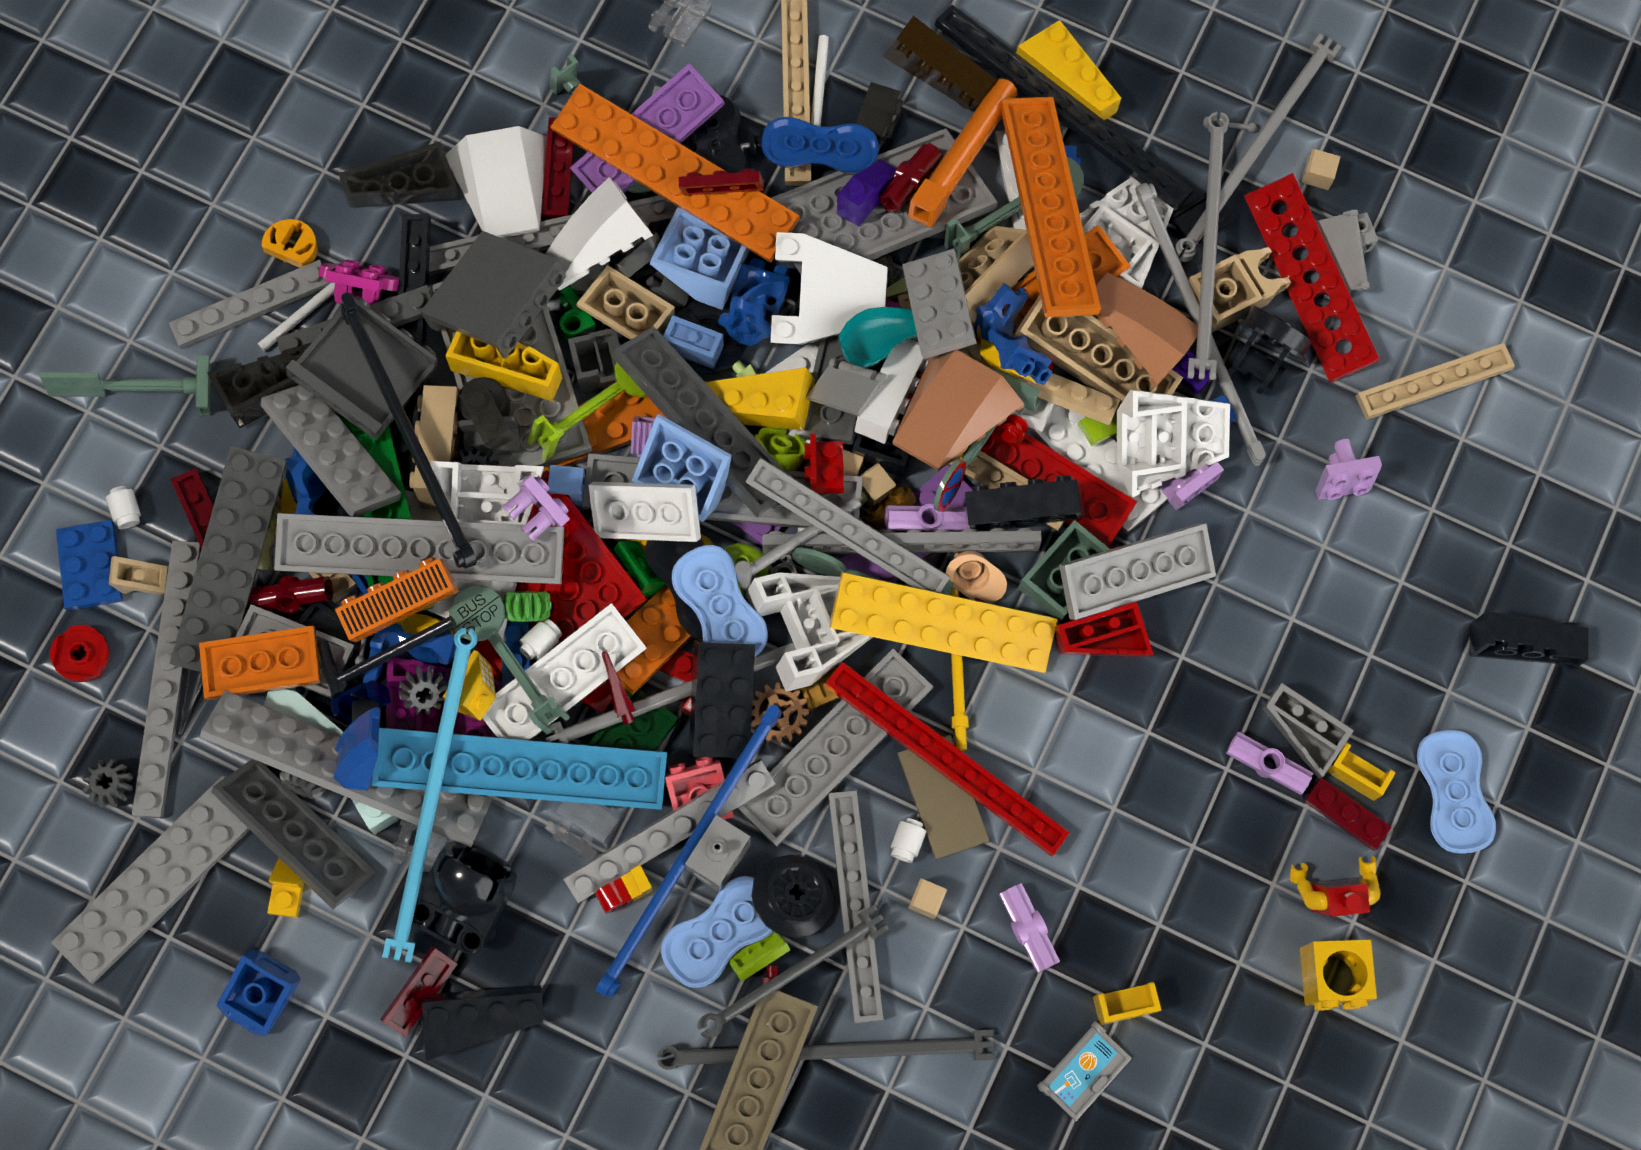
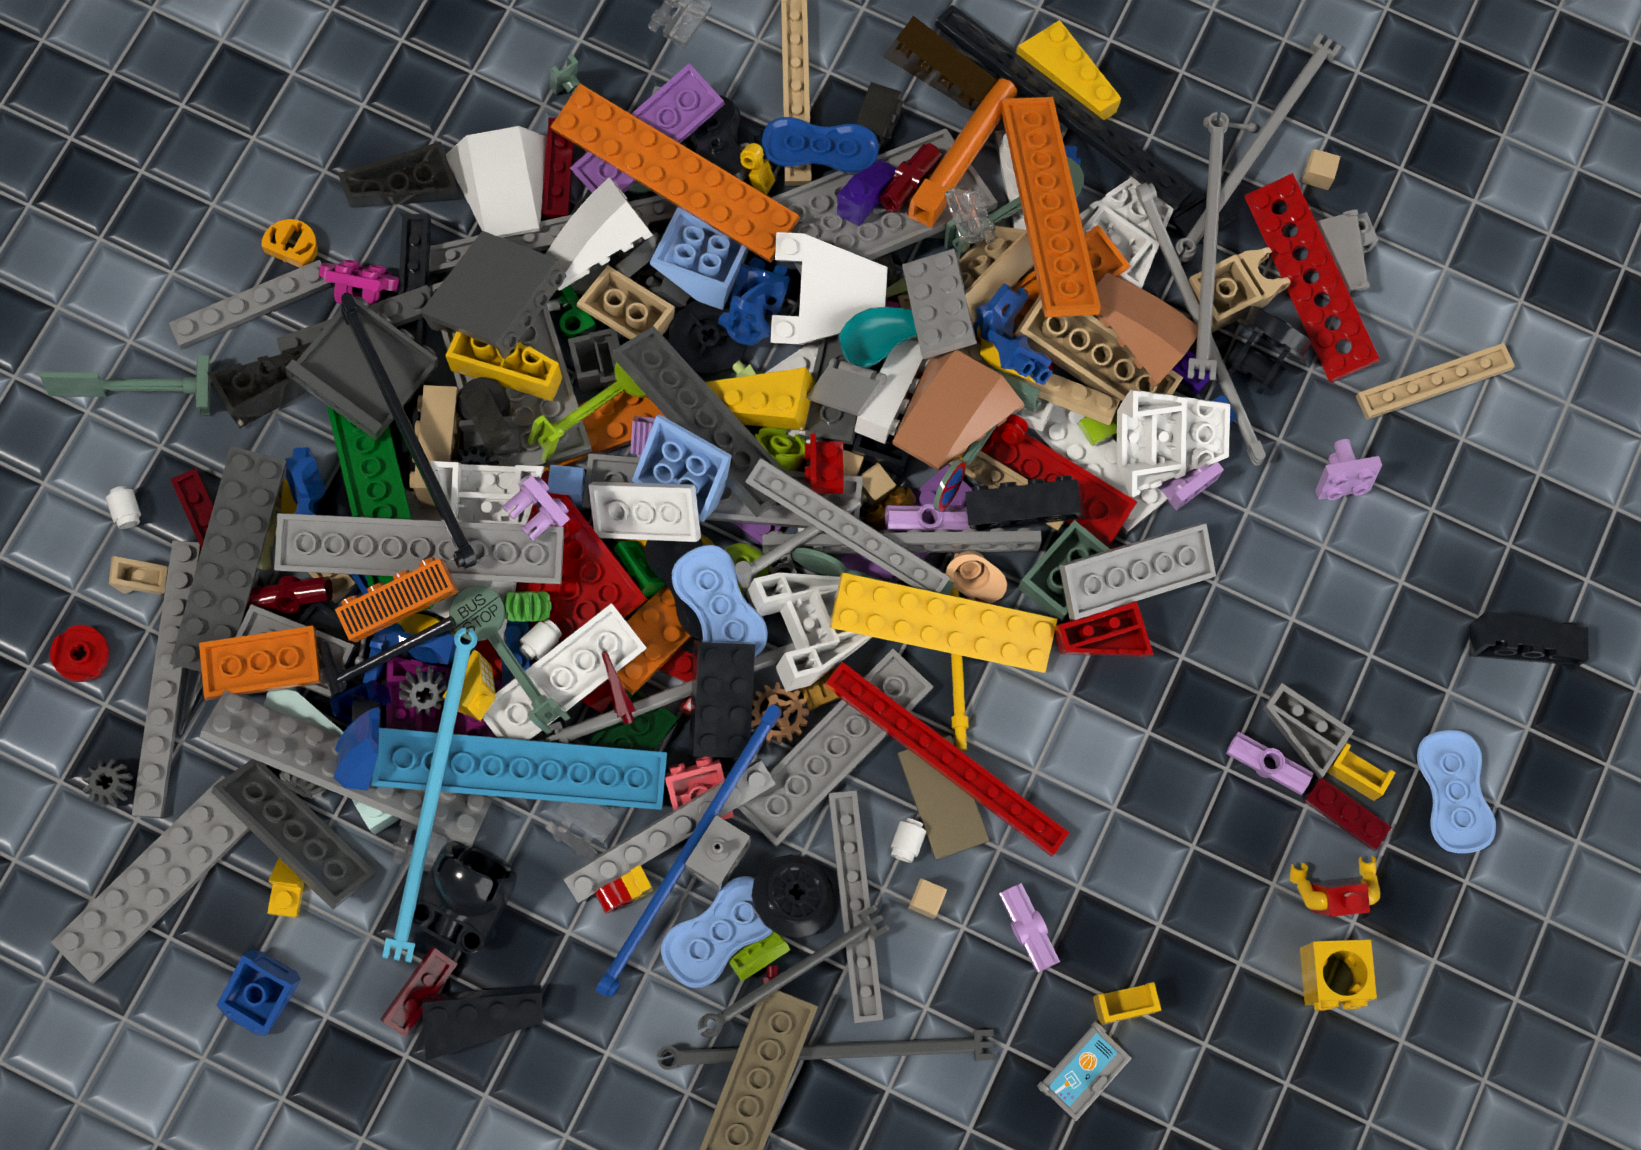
blue plate [56,520,123,611] -> none
white bar [257,282,335,352] -> none
light grey plate [261,385,401,517] -> none
medium blue panel [663,315,724,369] -> none
dark red plate [679,169,764,196] -> none
white bar [811,35,829,126] -> none
none -> yellow plate [740,143,775,196]
none -> clear plate [945,188,997,244]

